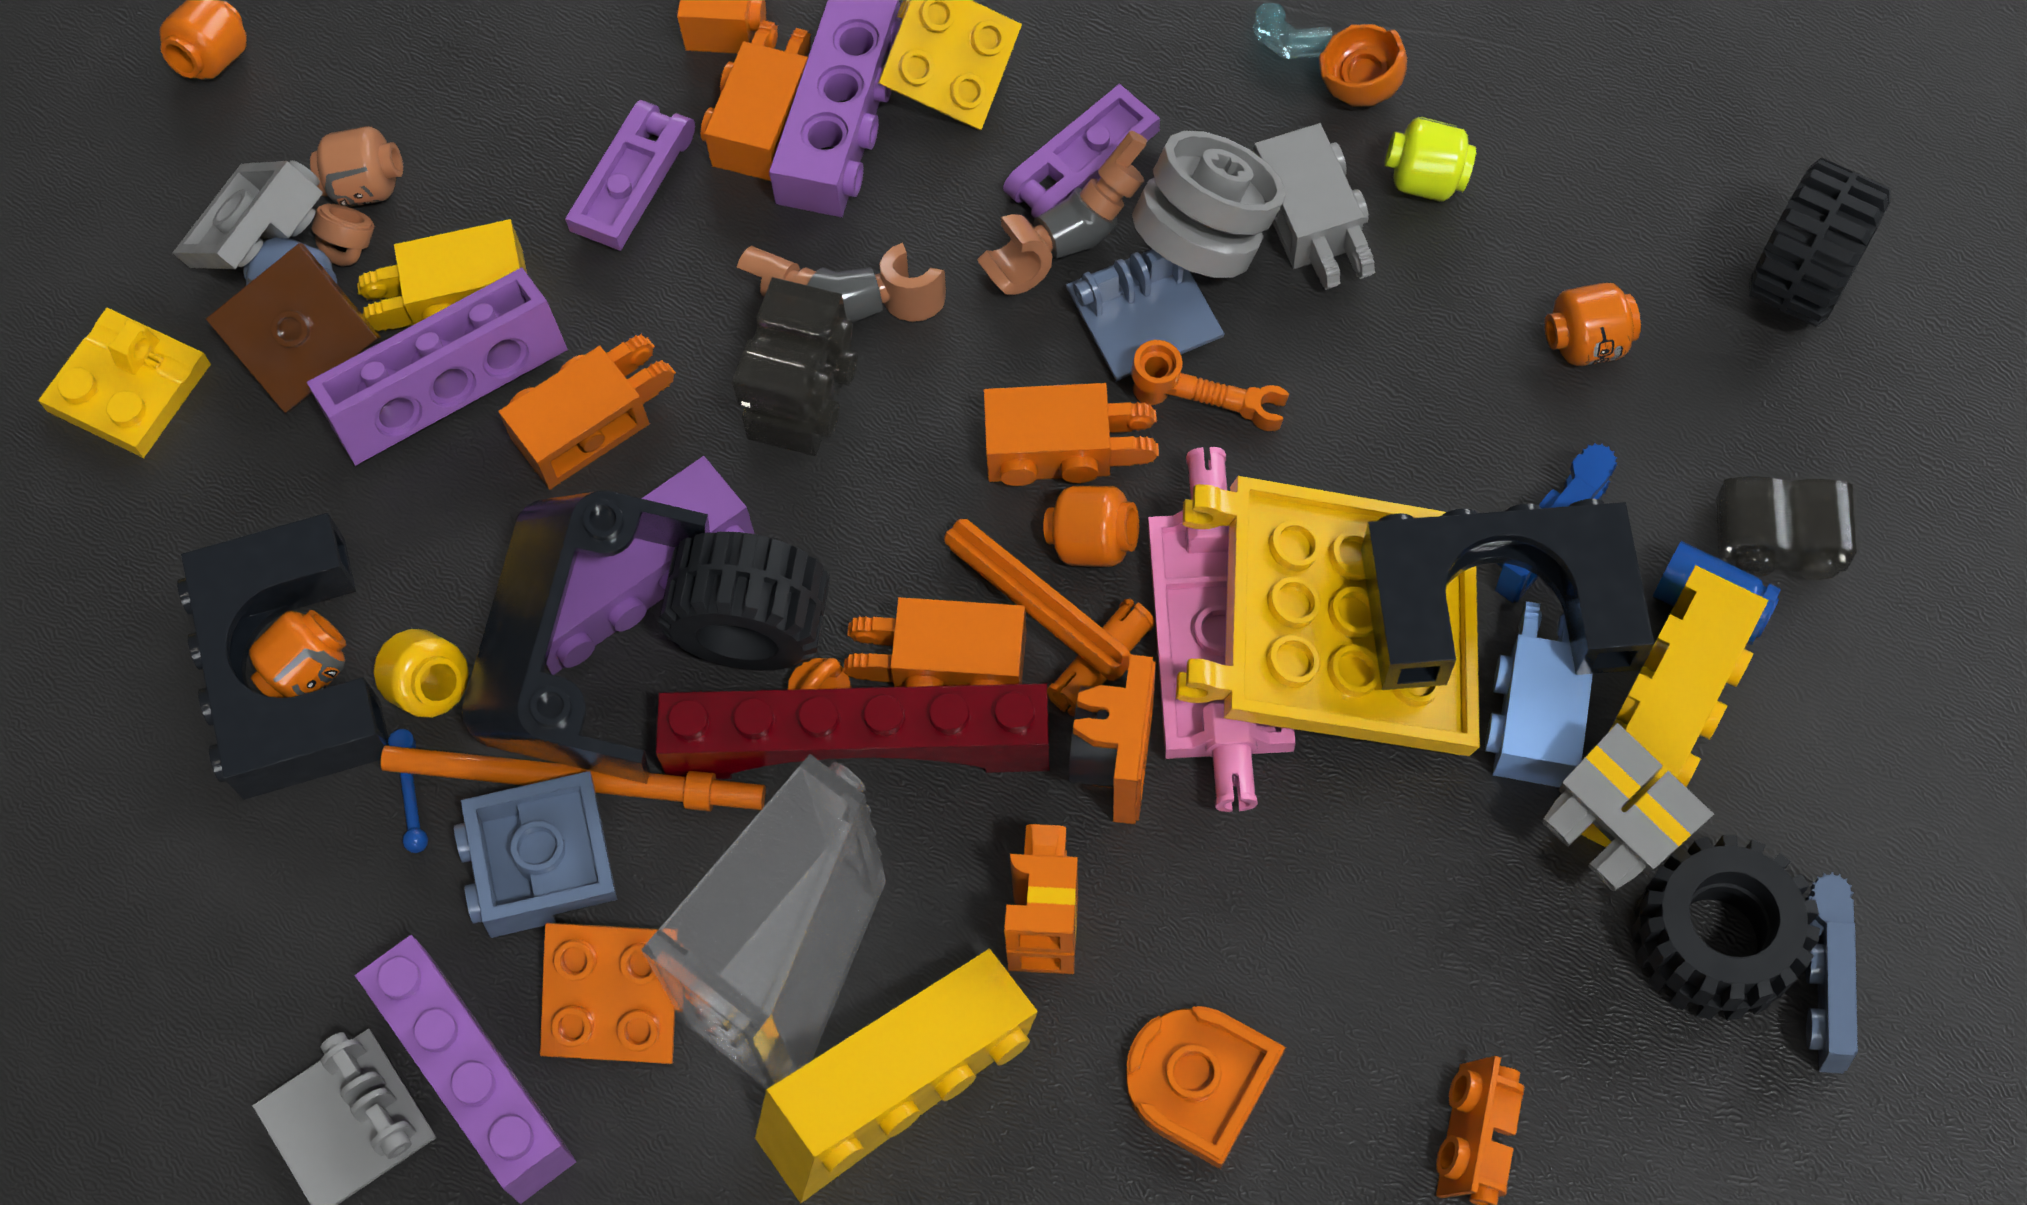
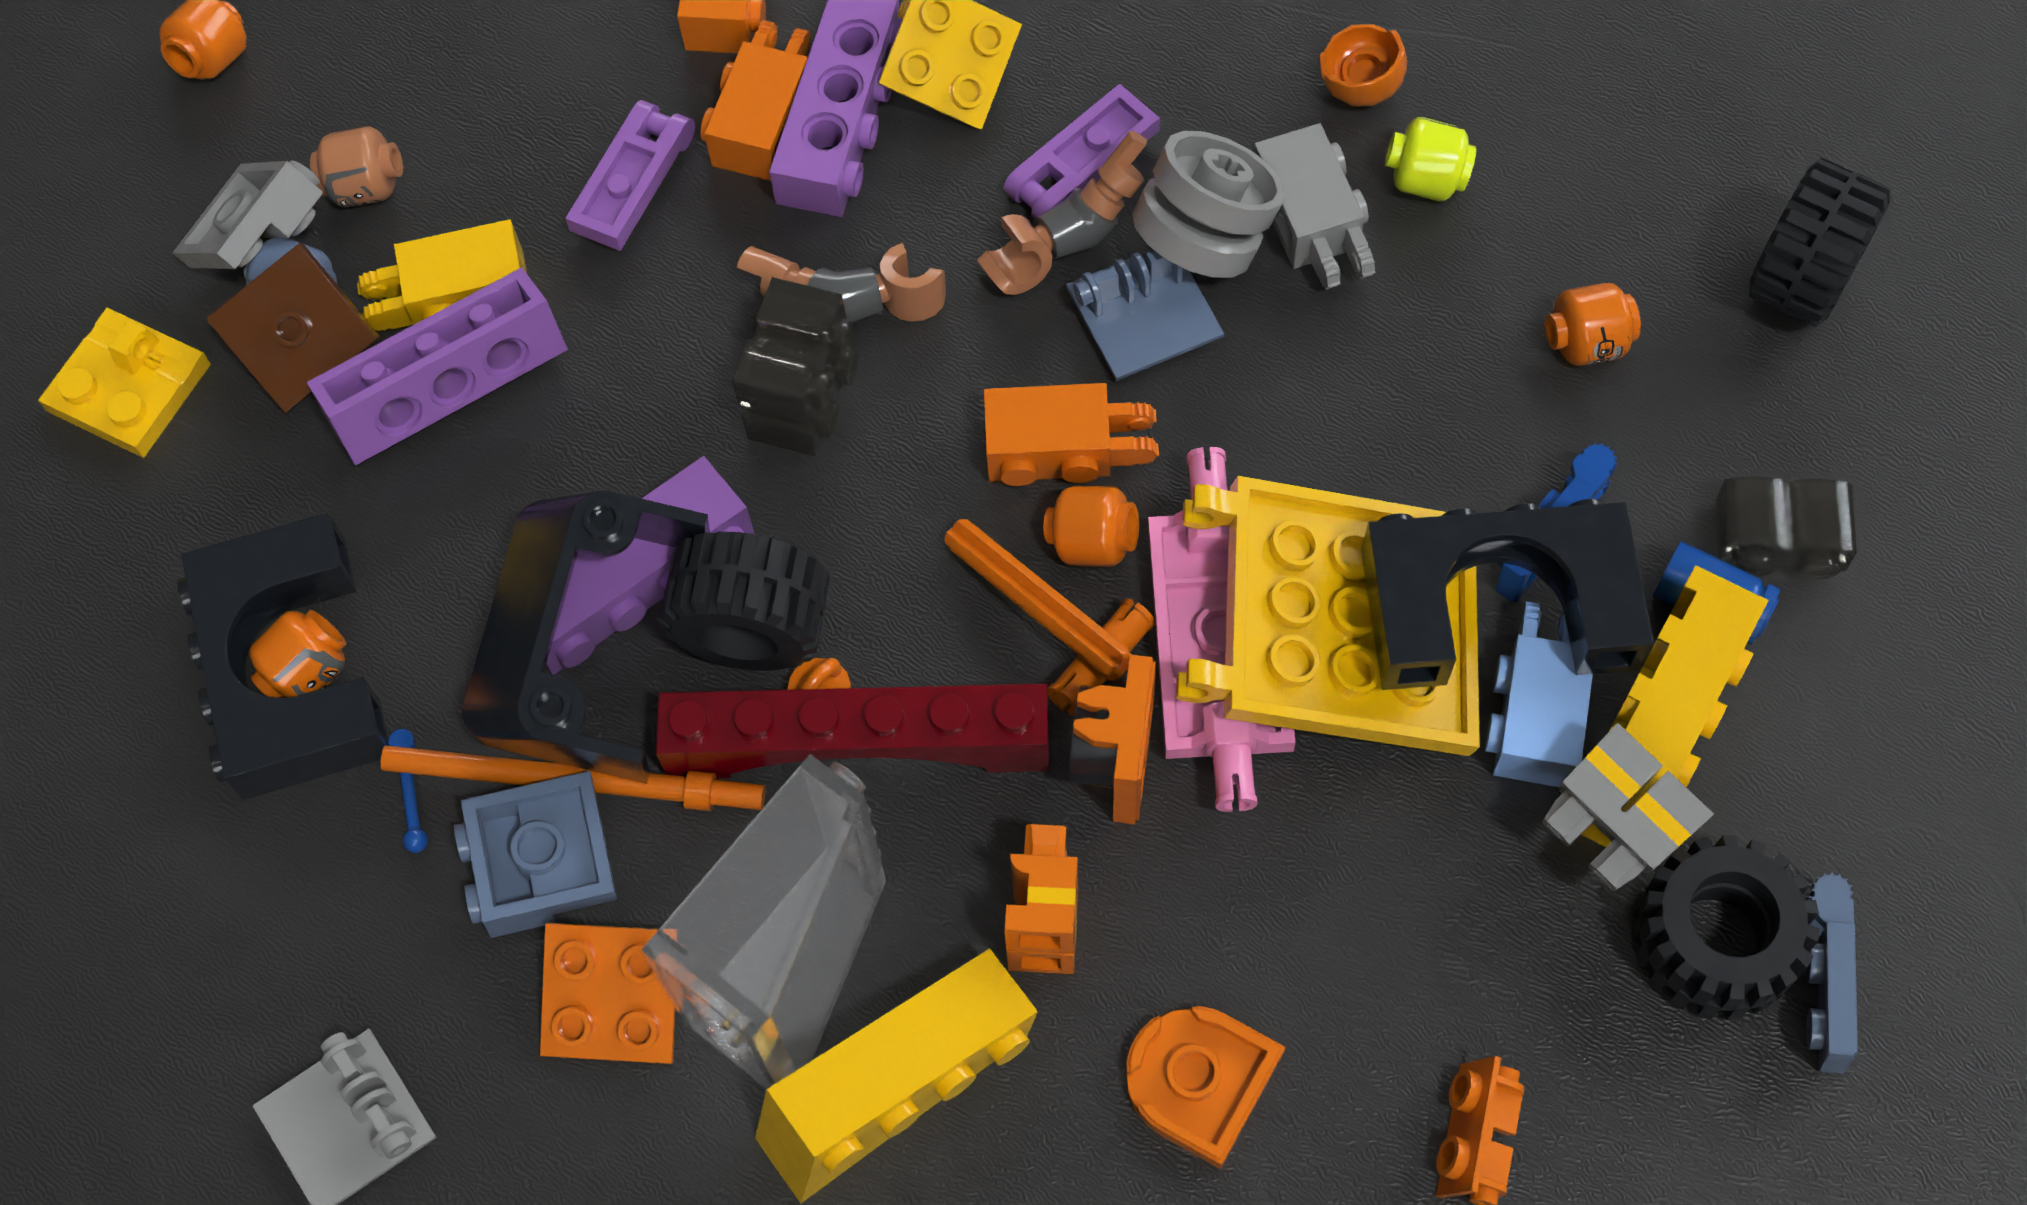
nougat tile [311,204,375,267] -> none
medium lavender brick [355,935,576,1204] -> none
yellow head [373,629,469,718] -> none
orange hinge [498,334,676,490] -> none
orange hinge [843,597,1027,687] -> none
orange brick [1131,340,1289,431] -> none
clear light blue arm [1252,3,1333,59] -> none

